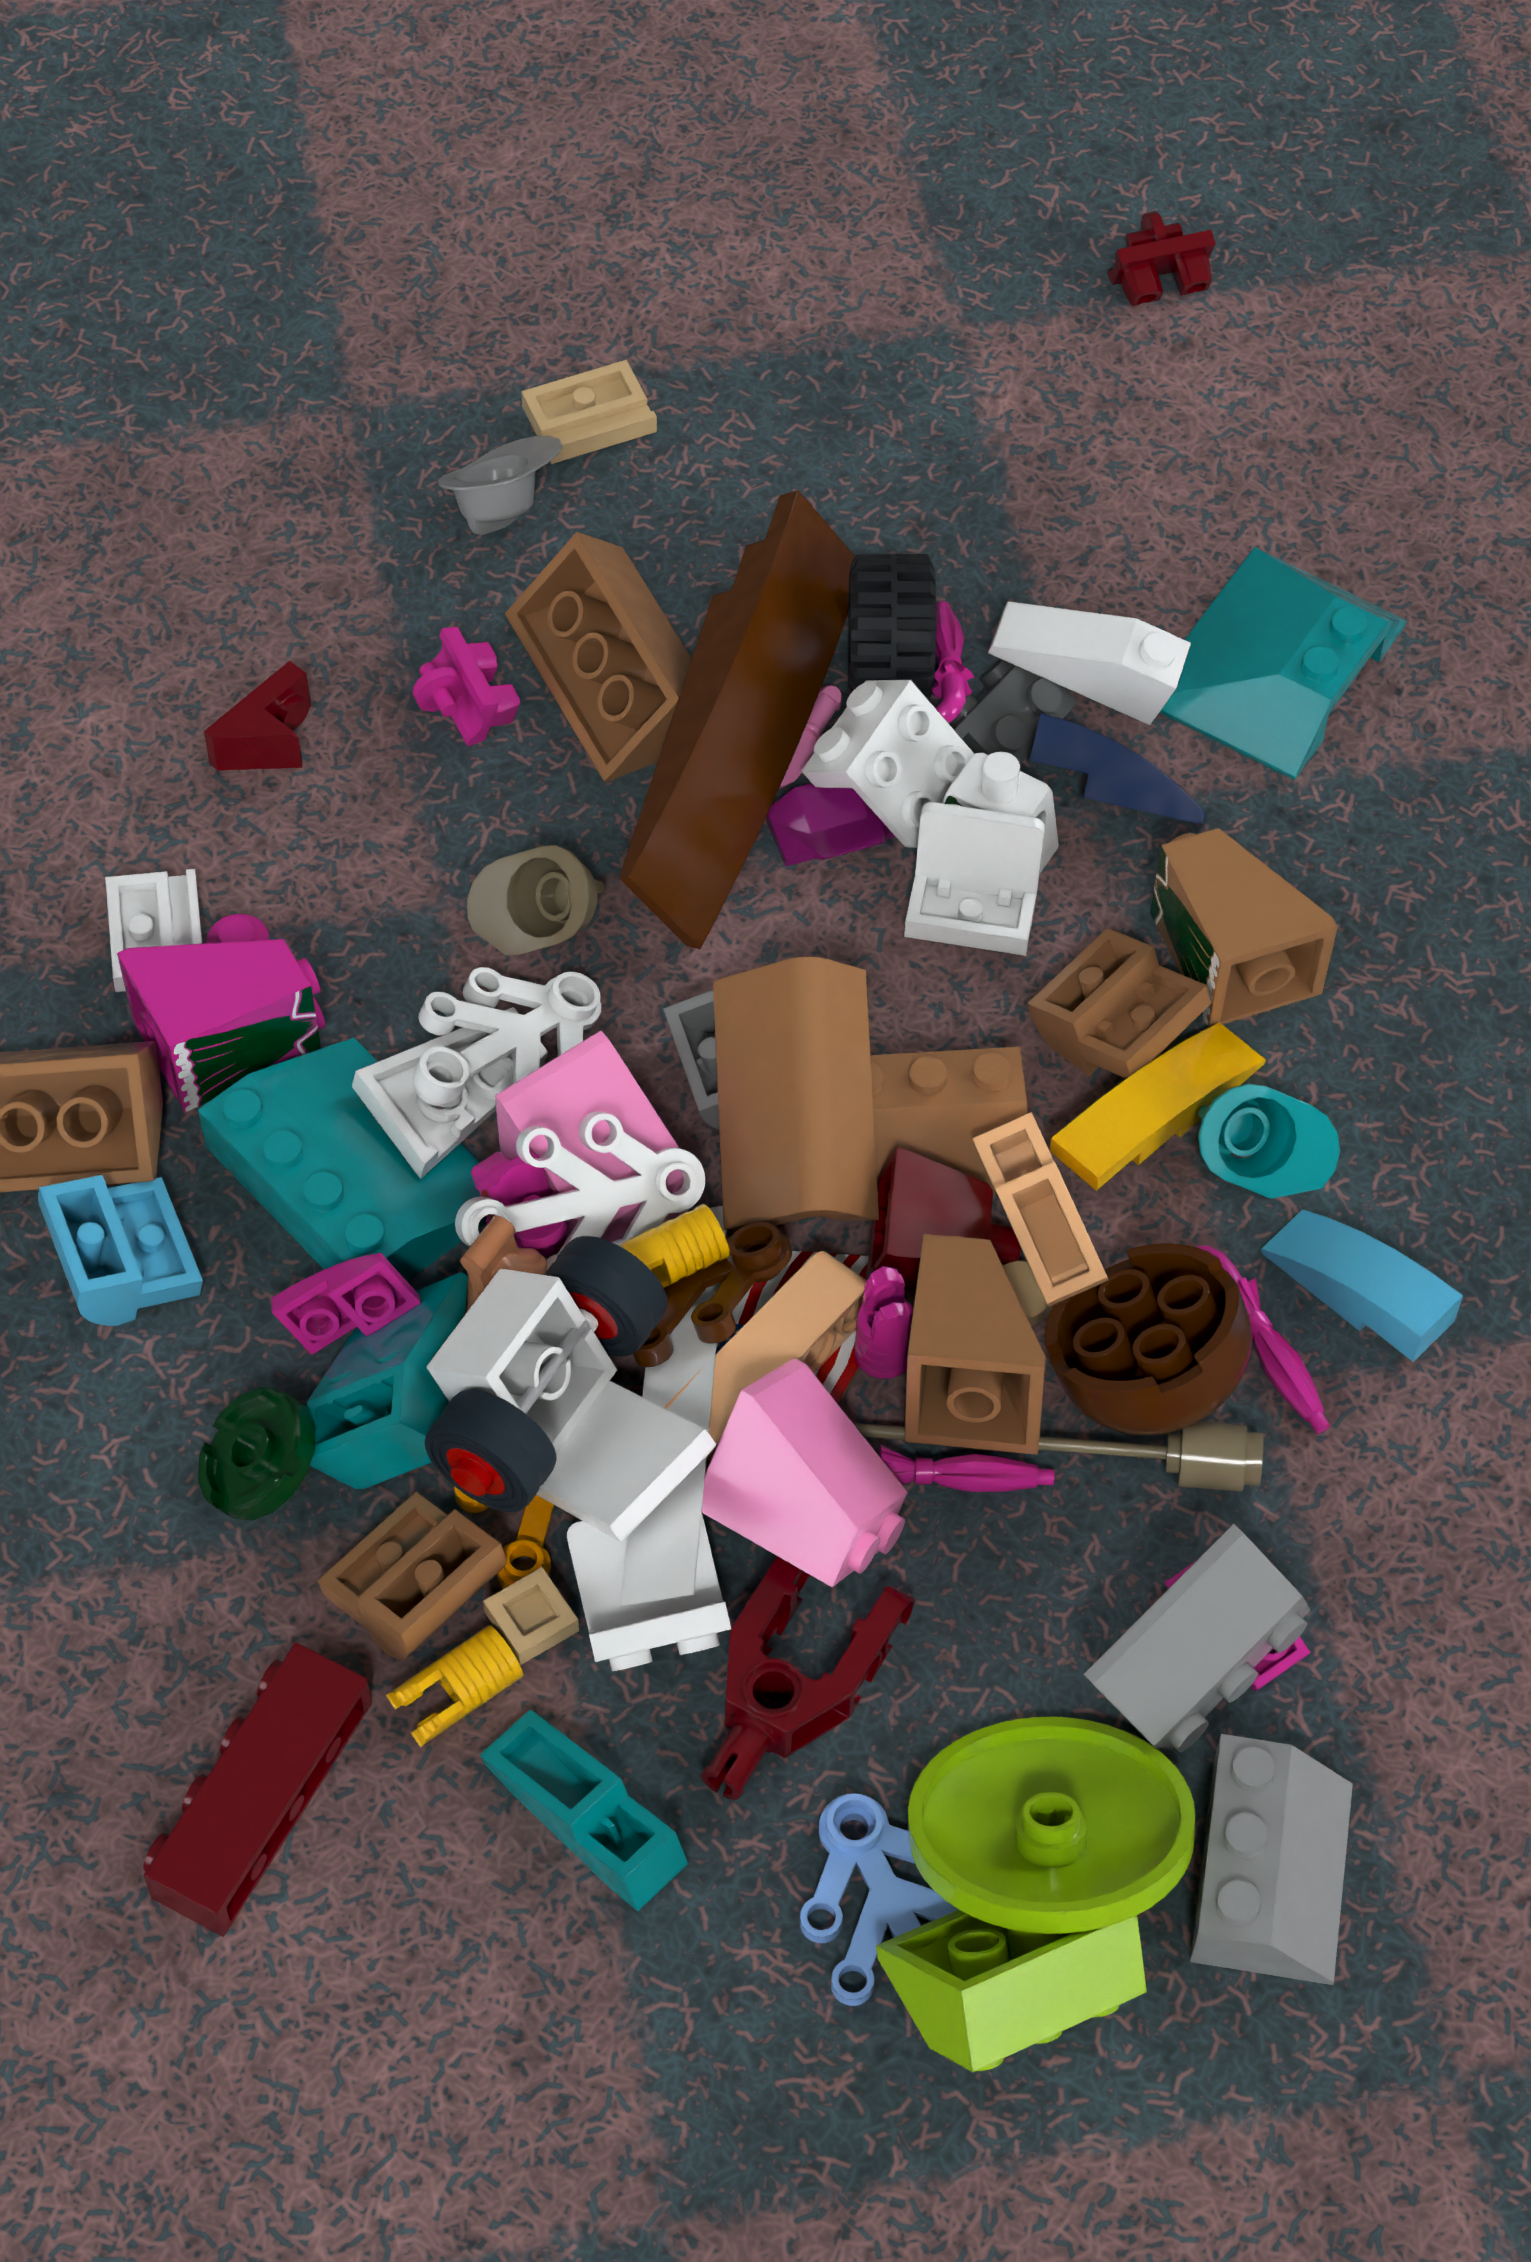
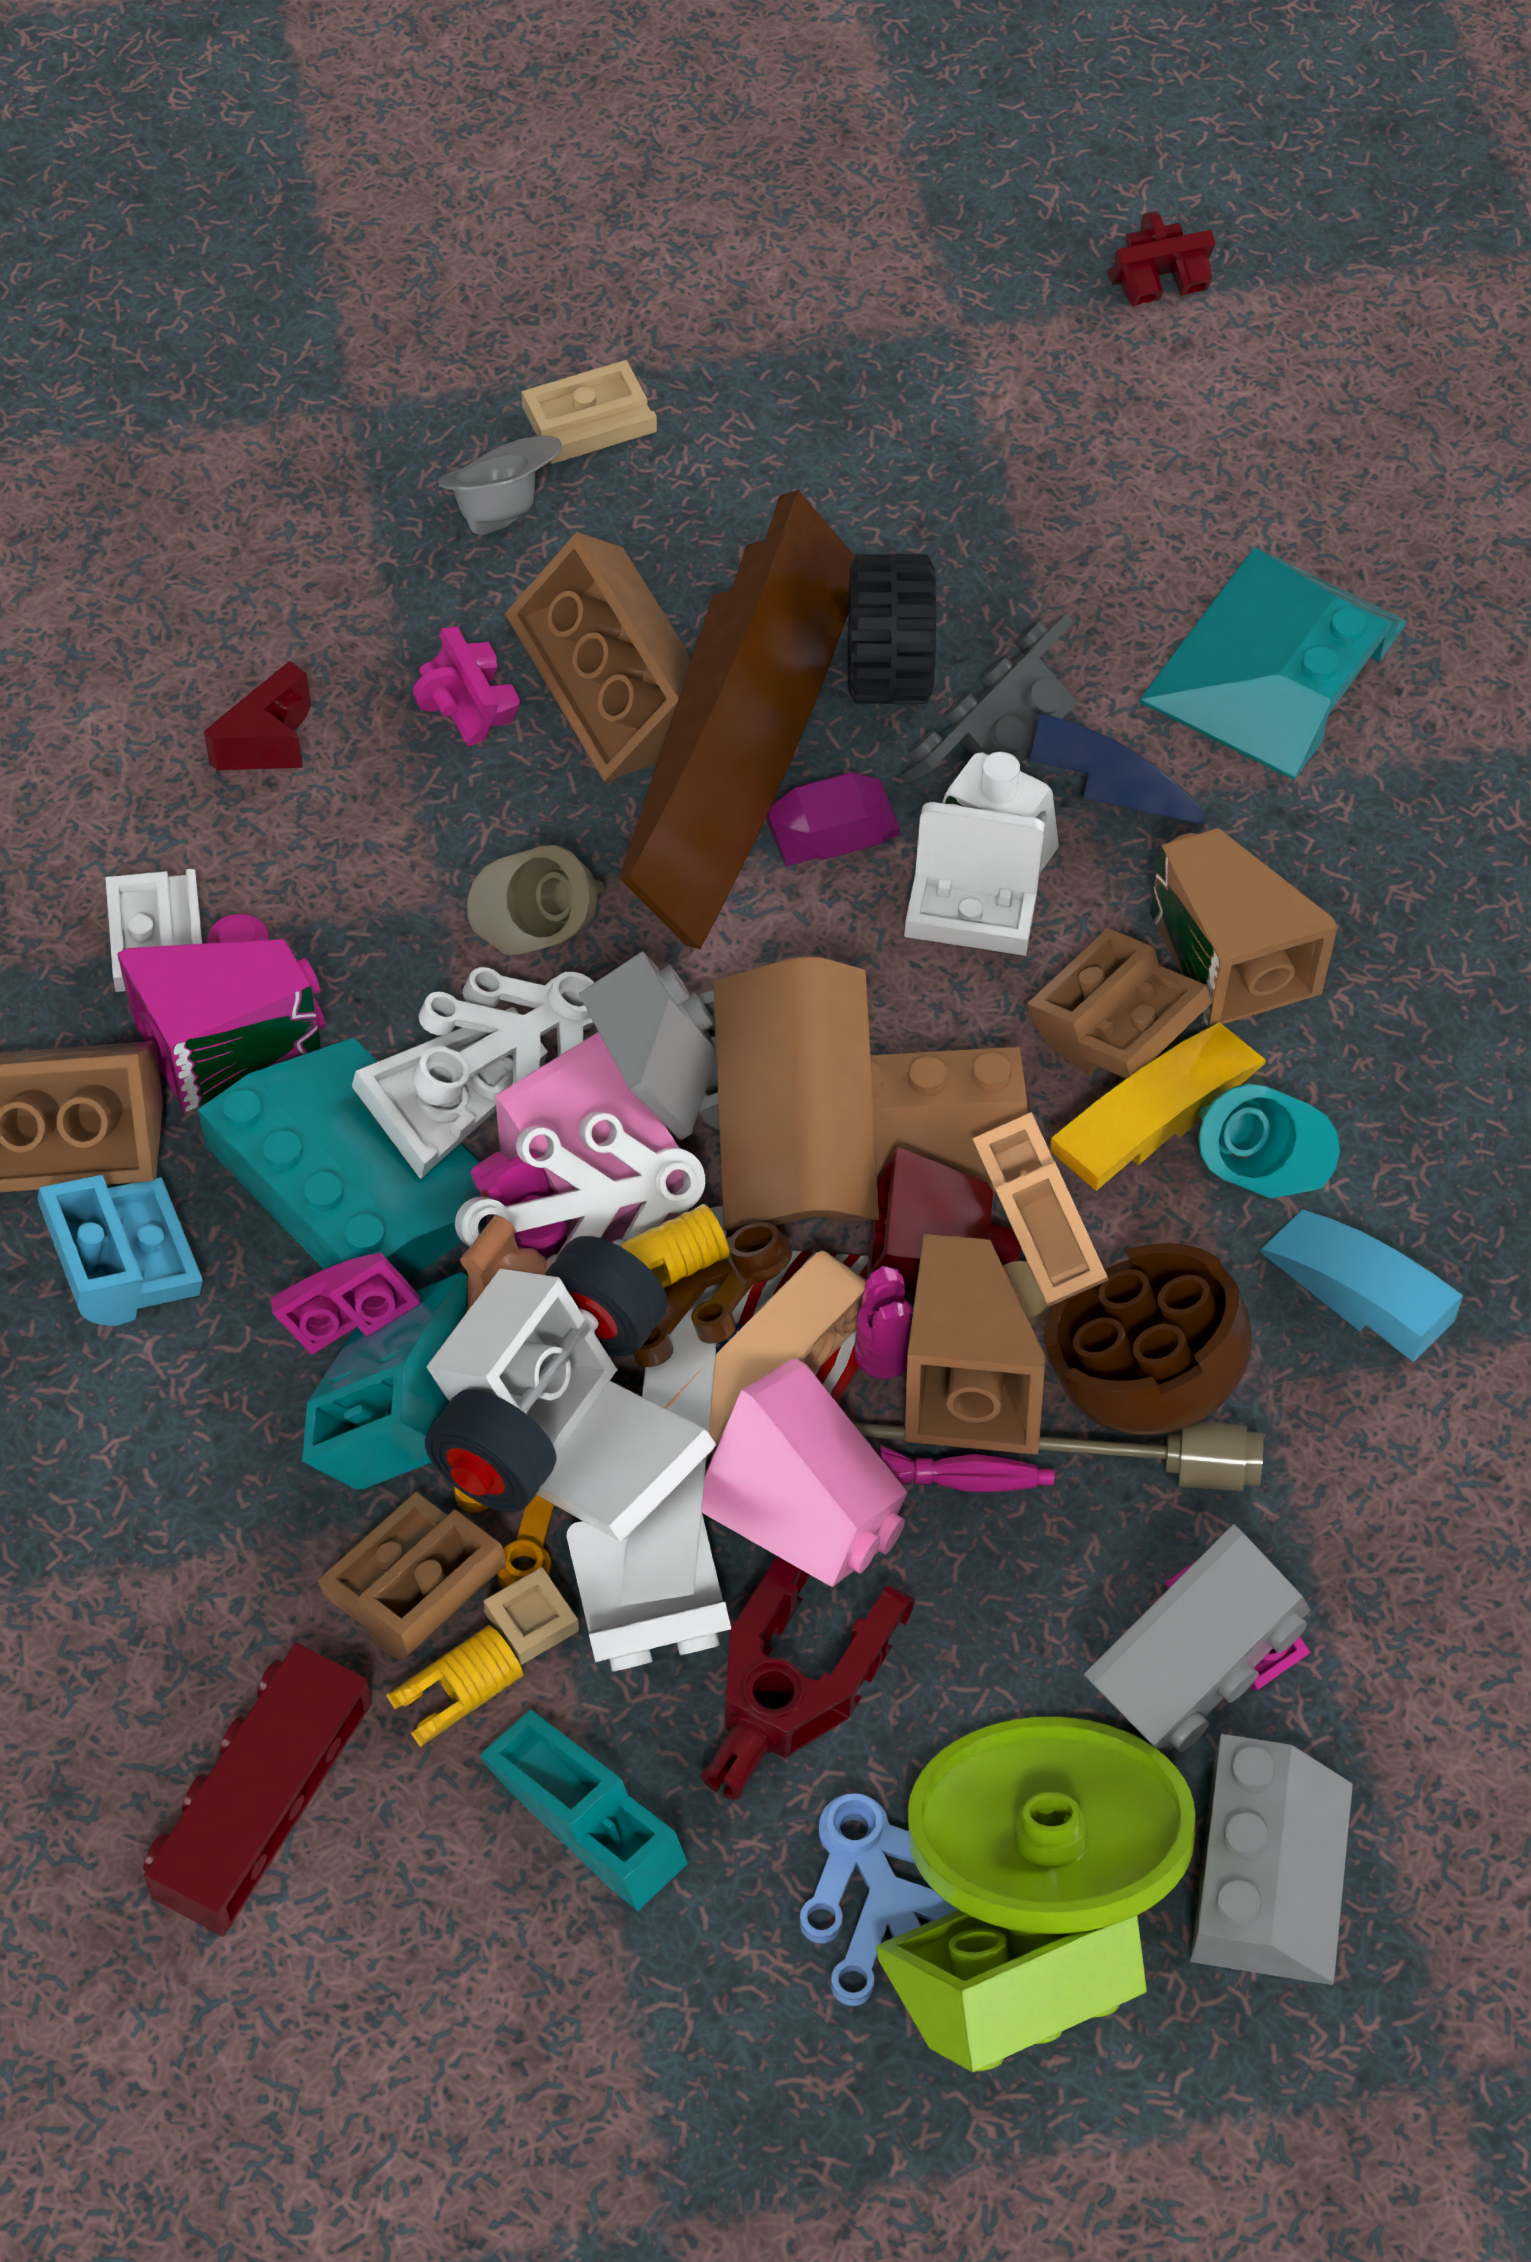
dark green tile [198,1387,315,1521] -> none
bright pink piece [779,684,842,789] -> none
white bracket [801,680,974,848] -> none
dark pink piece [932,601,974,723] -> none
white slope [988,602,1191,725] -> none
dark pink piece [1197,1245,1330,1434] -> none
none -> light grey slope [578,951,716,1141]

